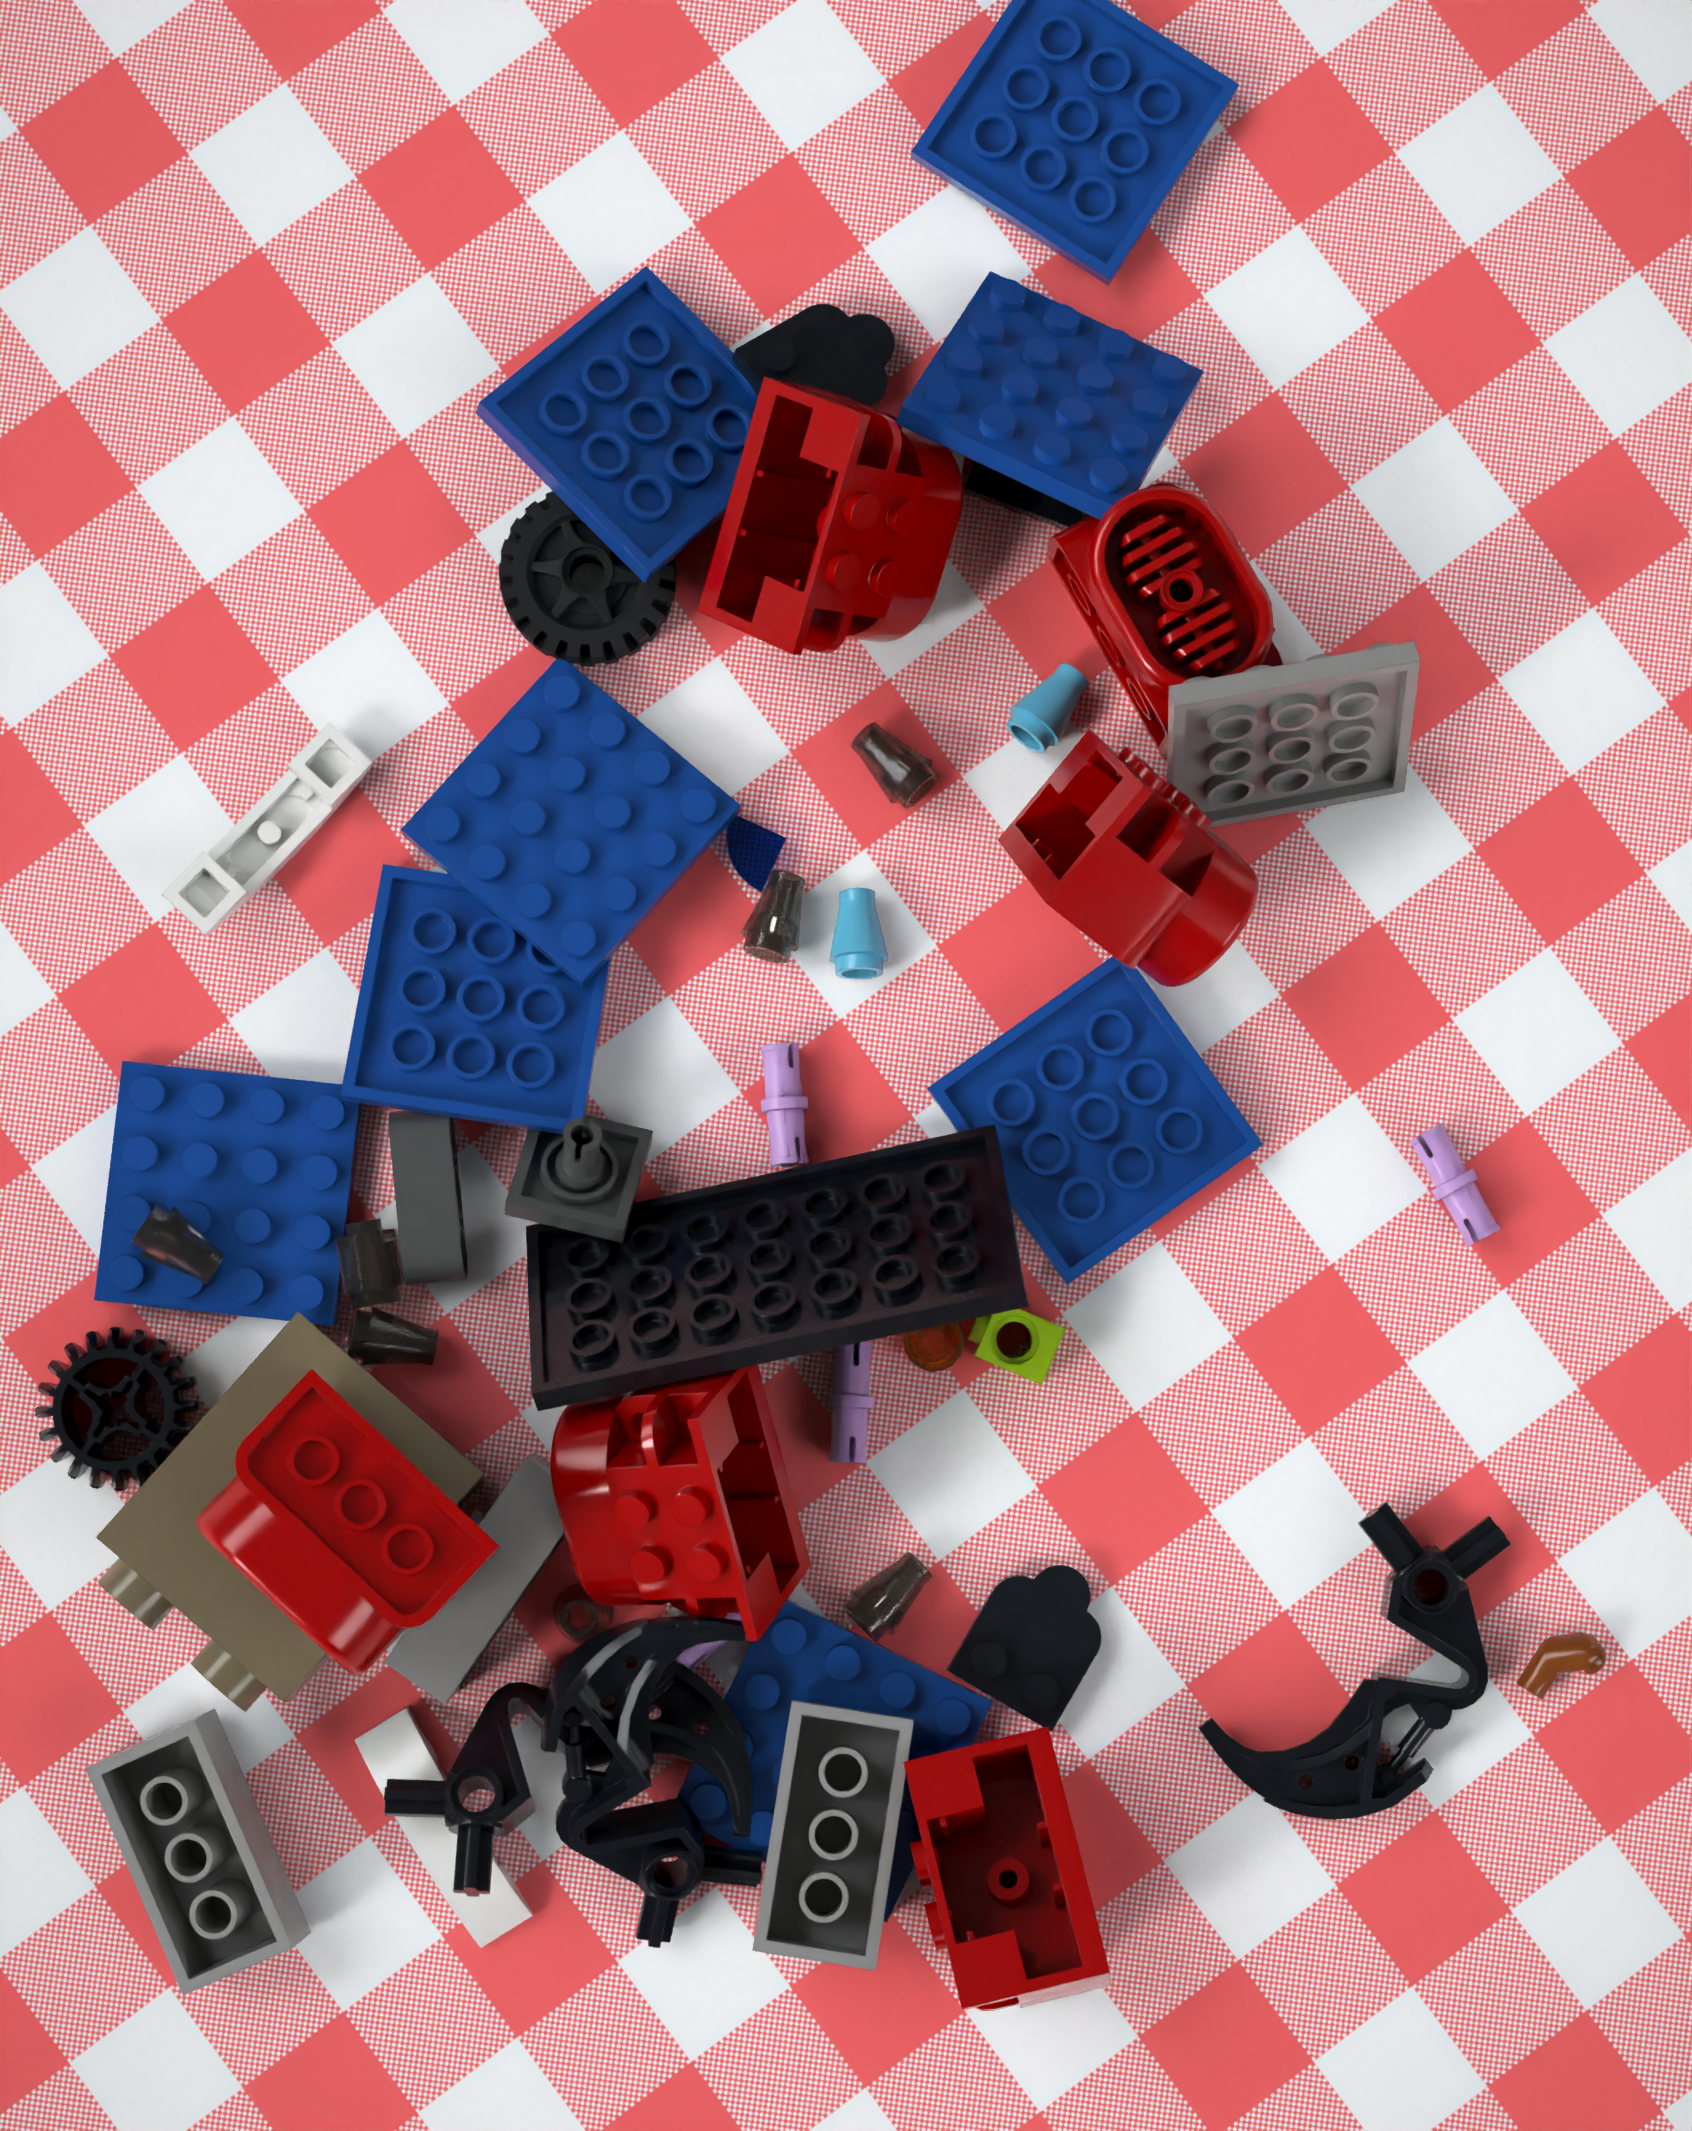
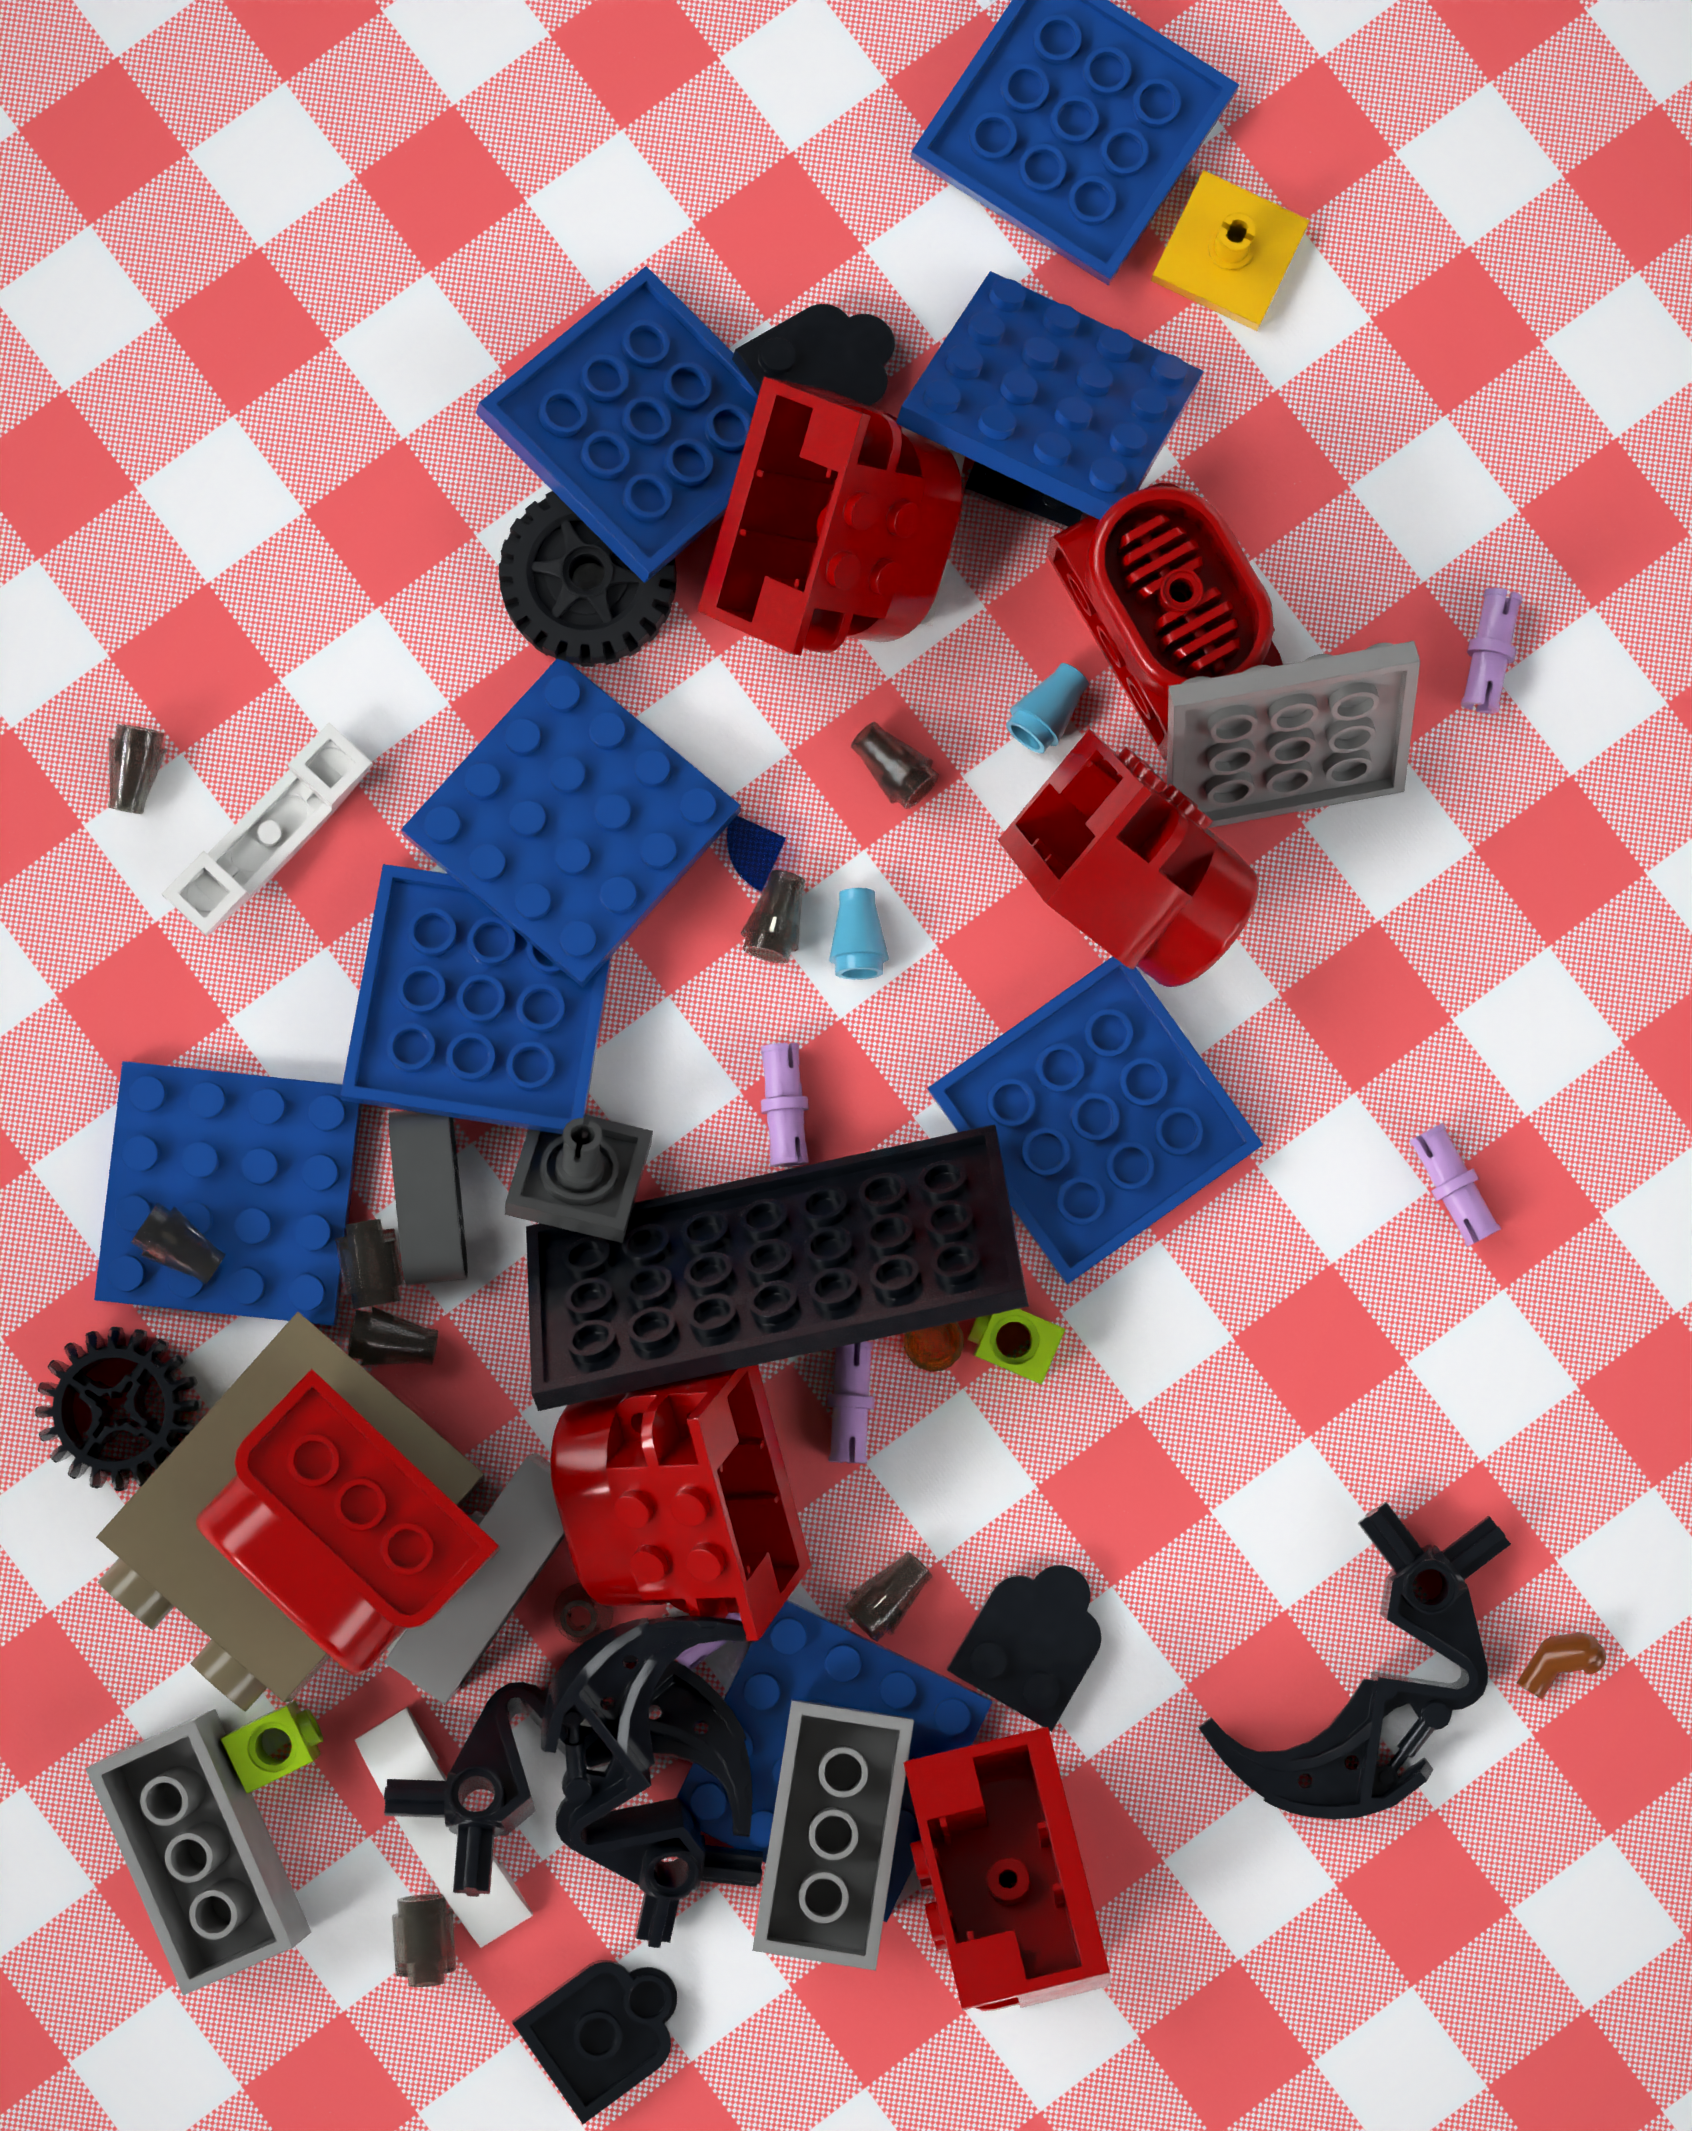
none -> clear smoke cone [108,723,168,814]
none -> lime brick [221,1700,323,1794]
none -> clear smoke brick [392,1894,456,1987]
none -> black plate [512,1960,677,2124]
none -> yellow tile [1151,170,1310,331]
none -> lavender pin [1461,588,1523,714]

